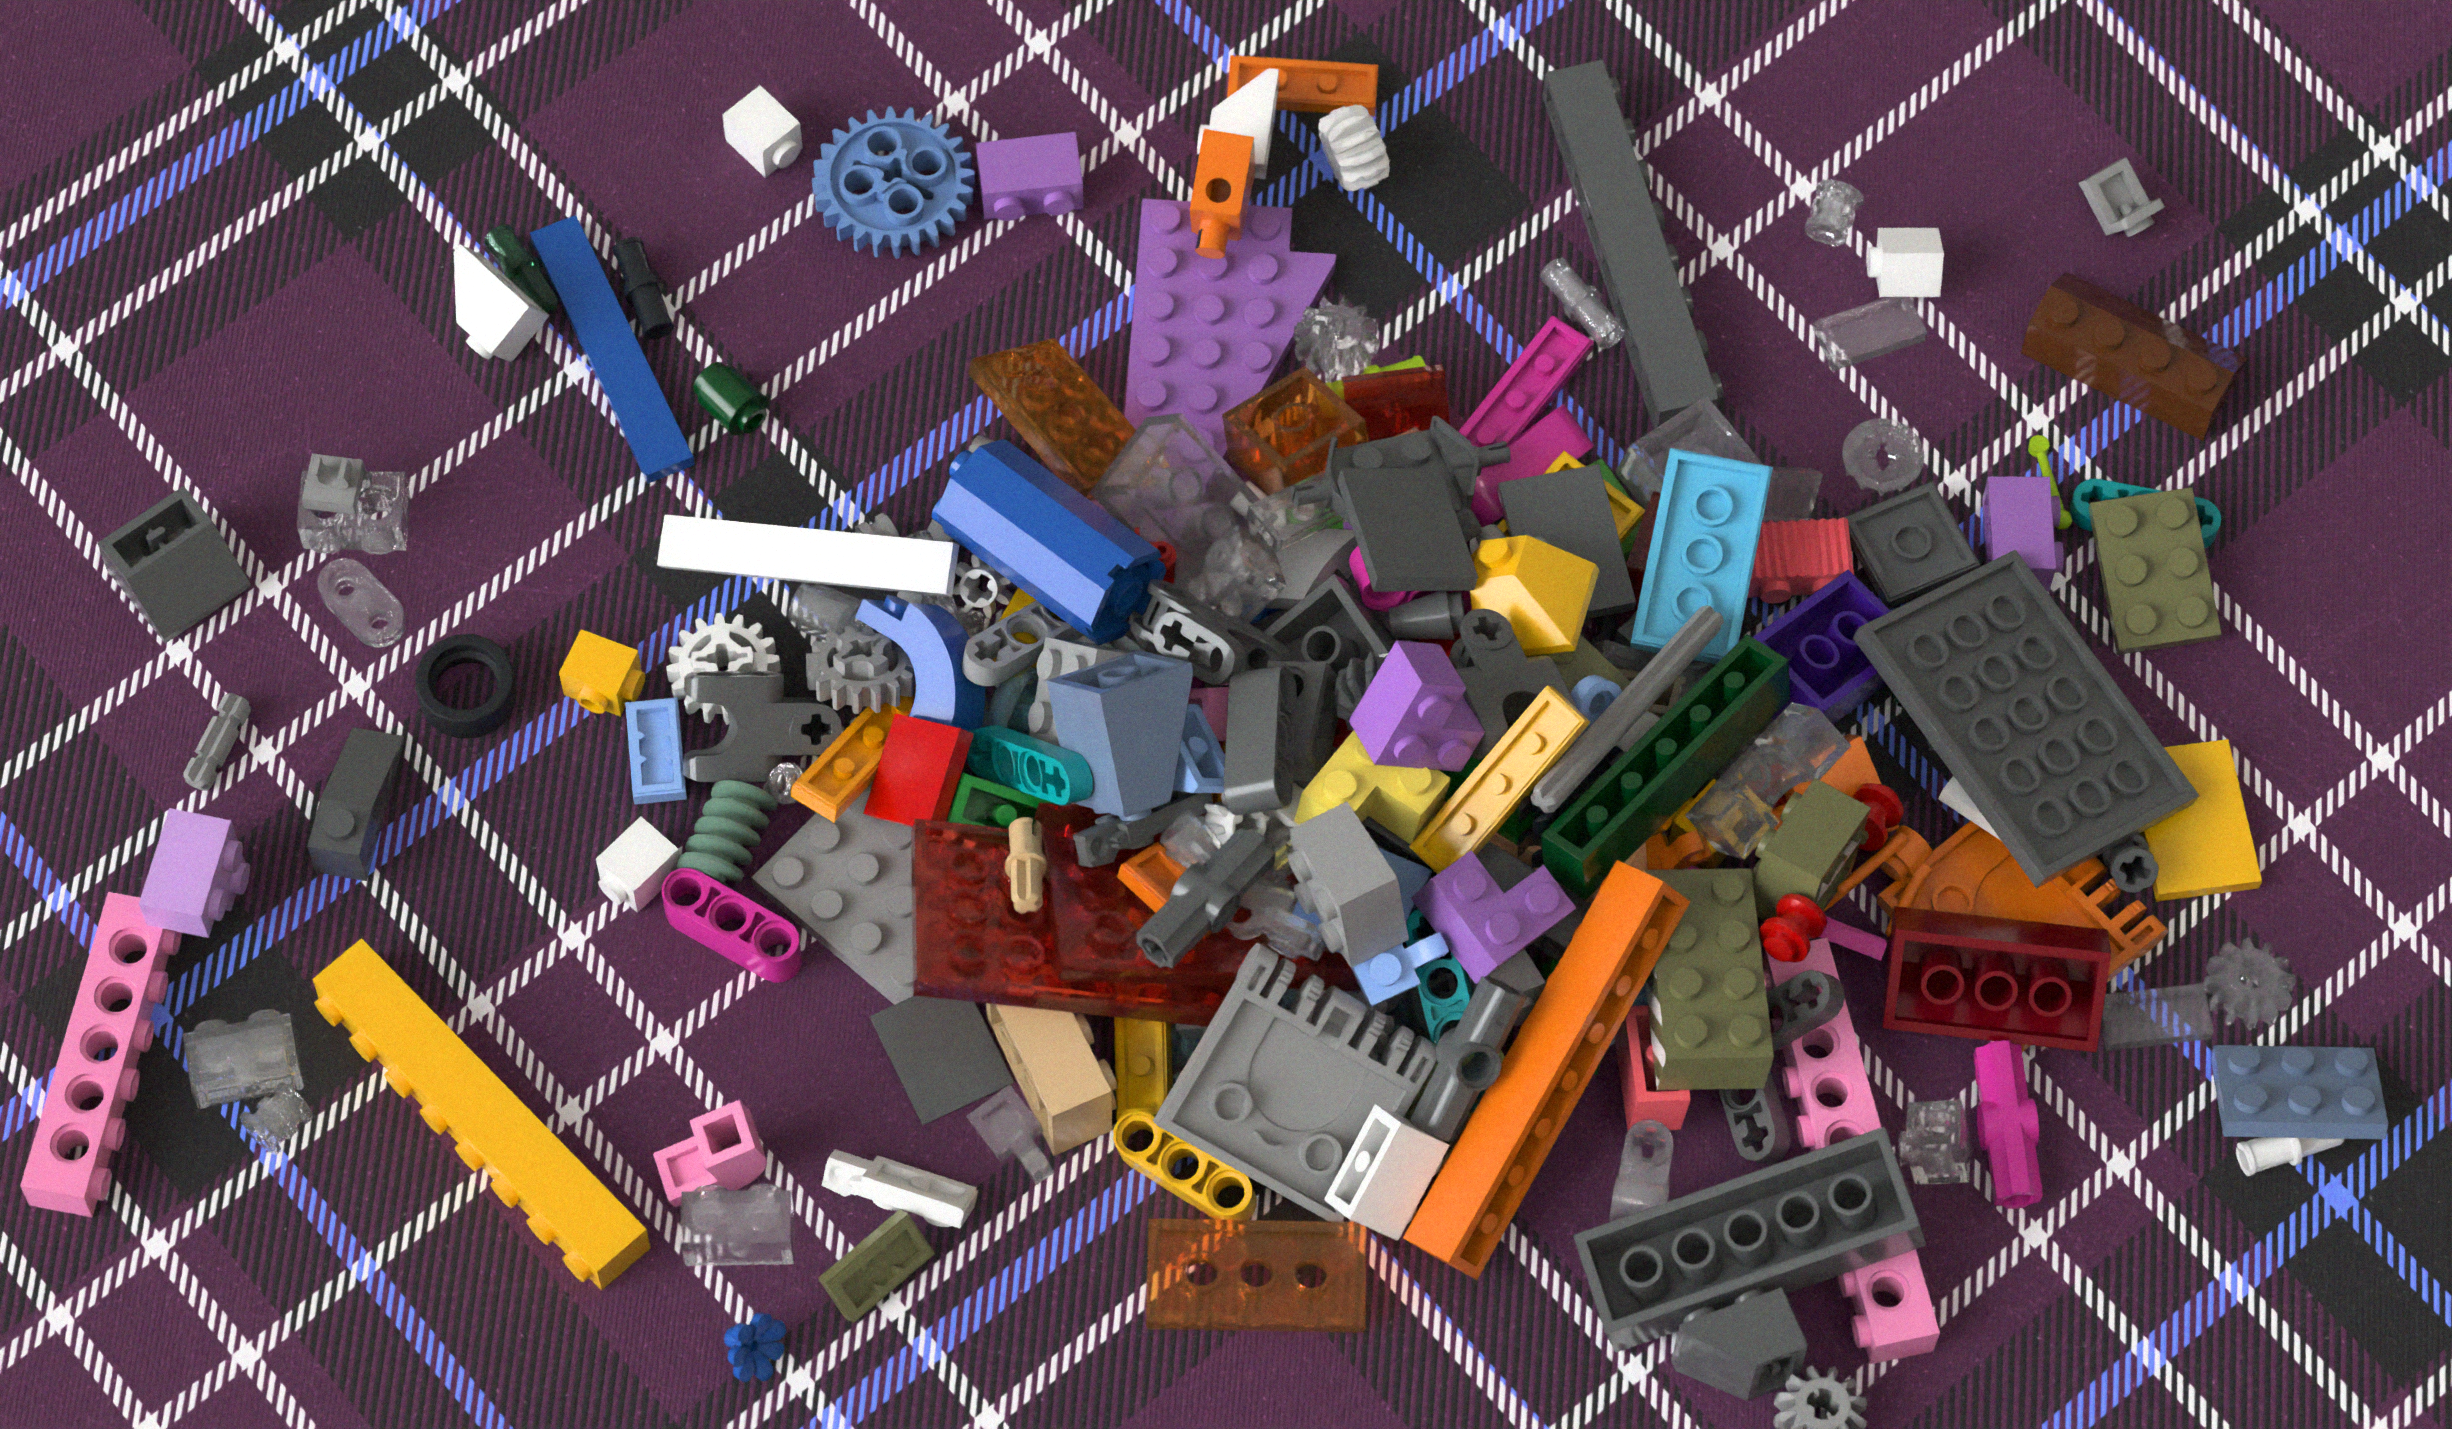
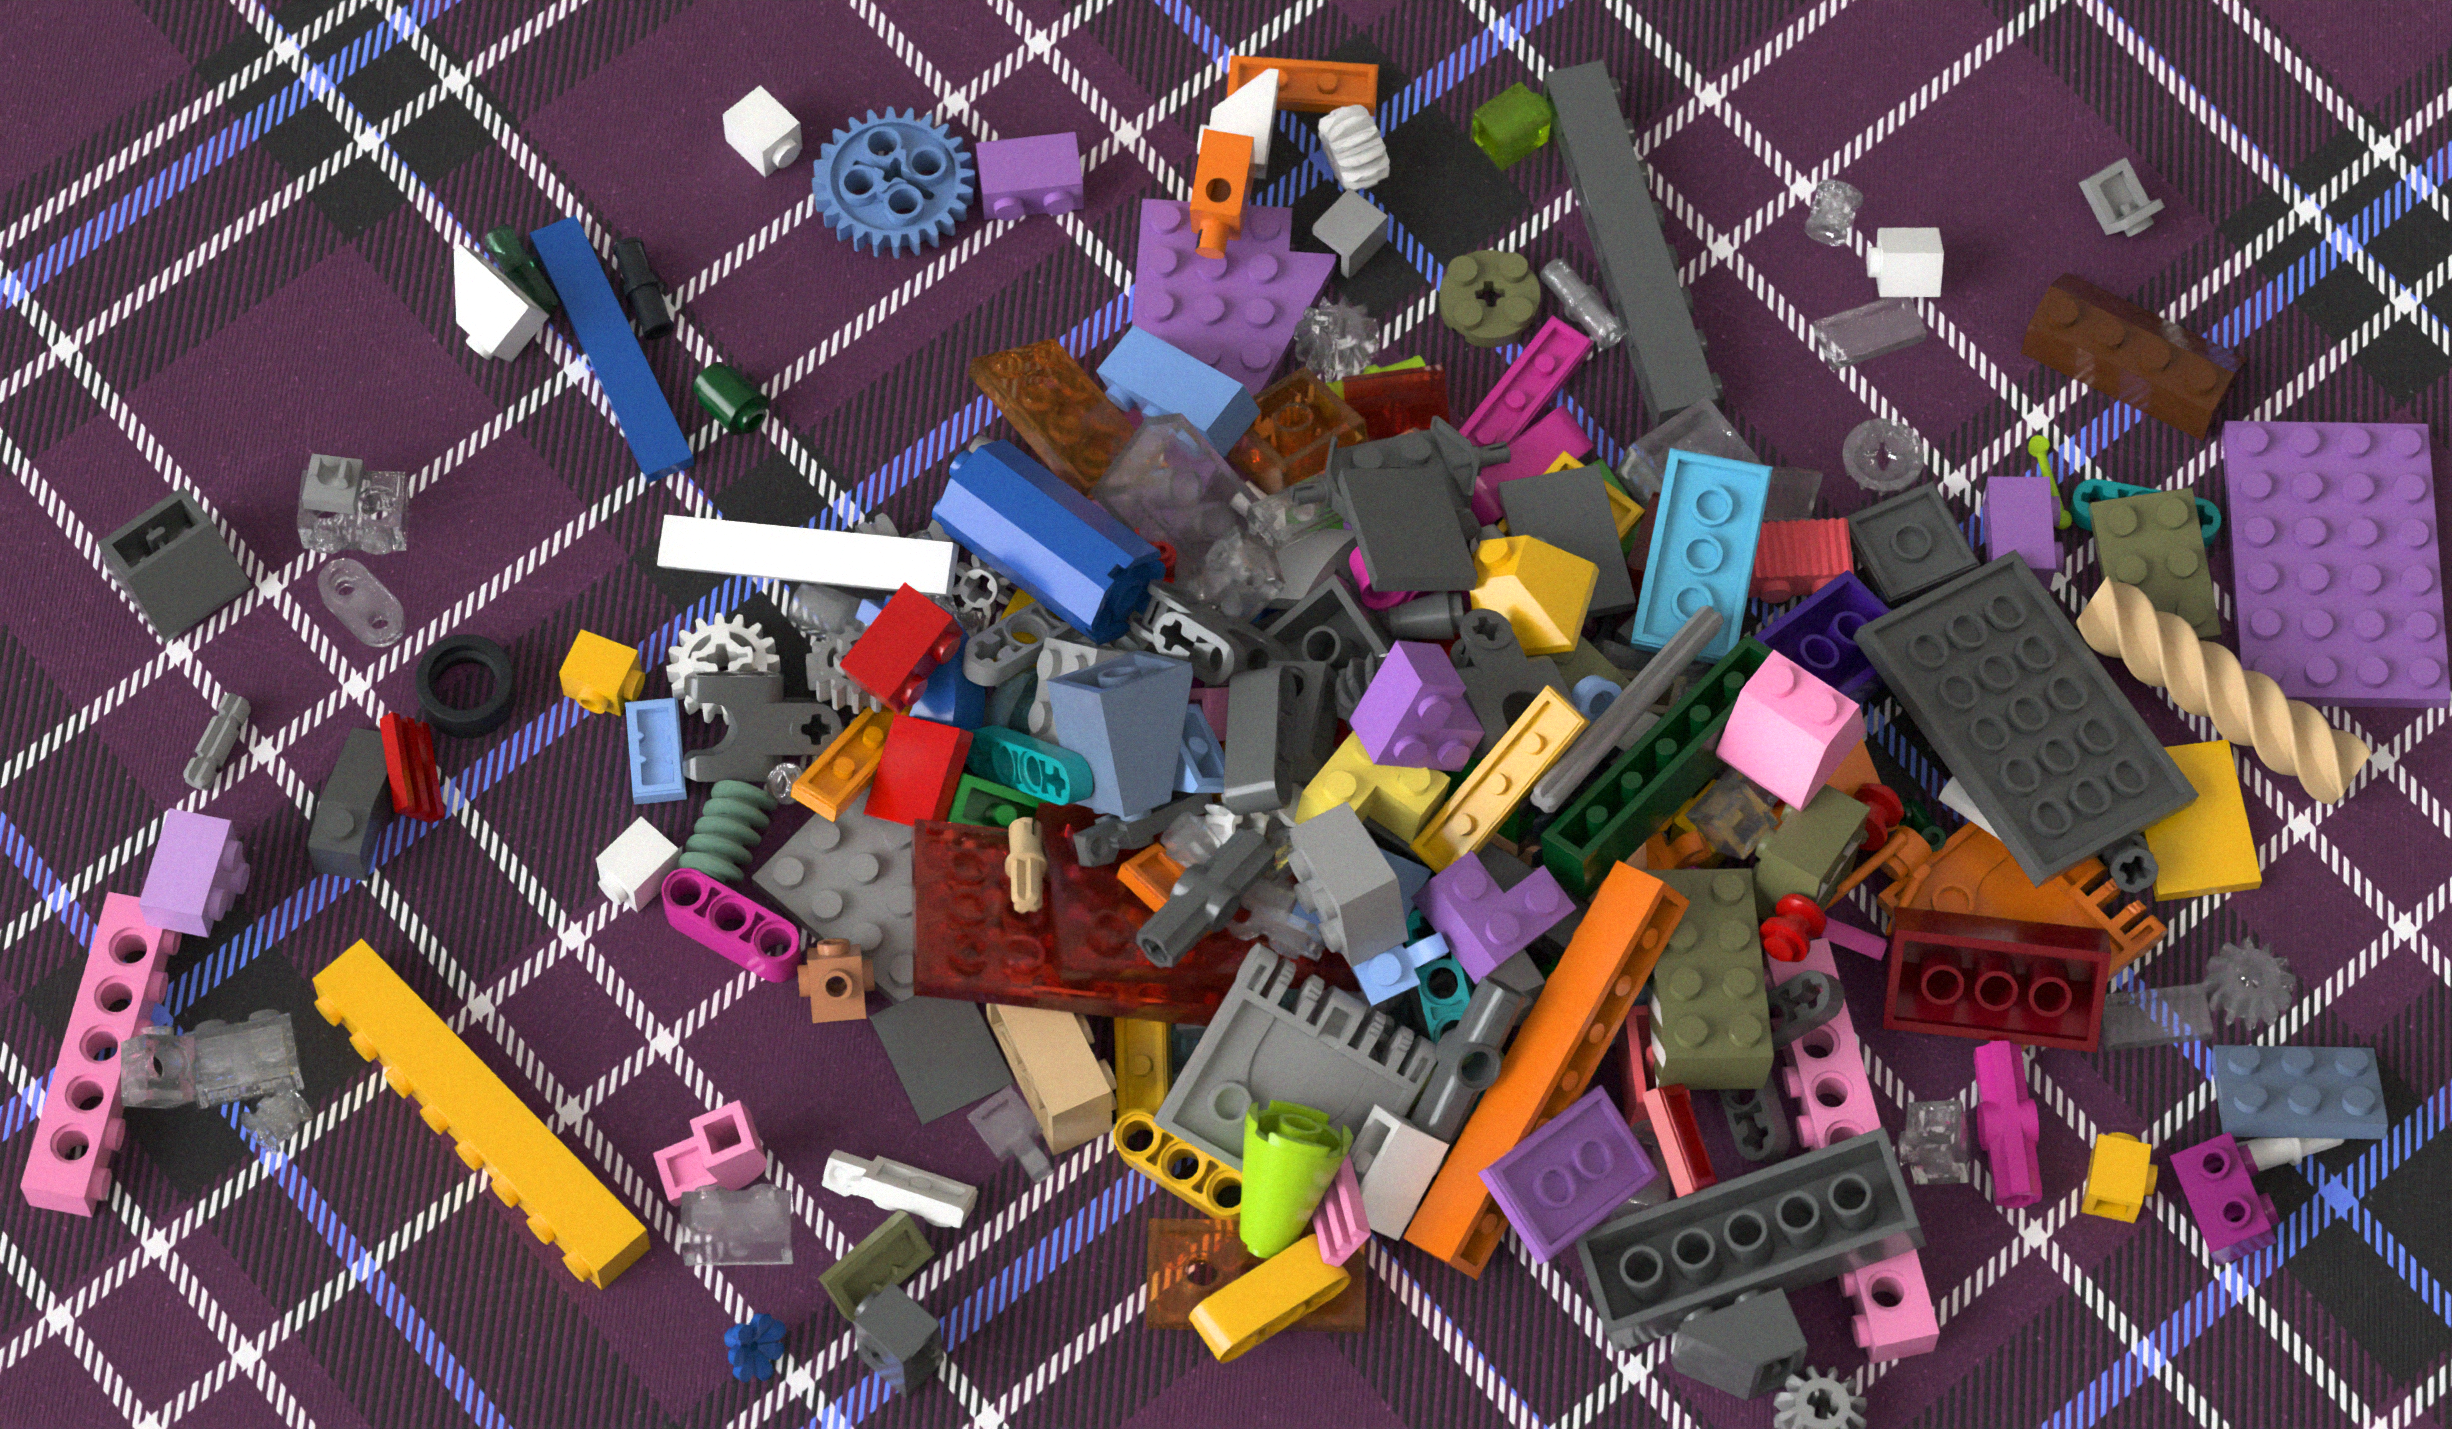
none -> clear brick [121,1026,195,1109]
none -> red tile [379,712,445,824]
none -> nougat brick [797,938,875,1023]
none -> red brick [839,582,964,715]
none -> dark grey brick [854,1282,944,1399]
none -> medium blue brick [1096,325,1261,459]
none -> yellow beam [1189,1233,1352,1363]
none -> lime cone [1239,1100,1354,1259]
none -> bright pink tile [1312,1152,1371,1268]
none -> light grey panel [1313,188,1388,279]
none -> olive plate [1439,250,1540,348]
none -> clear neon green brick [1471,81,1552,171]
none -> medium lavender tile [1478,1085,1662,1265]
none -> red tile [1642,1083,1718,1198]
none -> bright pink slope [1715,650,1866,813]
none -> dark green arm [1898,798,1946,852]
none -> tan piece [2073,574,2372,805]
none -> yellow brick [2081,1132,2158,1223]
none -> magenta brick [2169,1132,2280,1267]
none -> medium lavender plate [2221,421,2451,708]

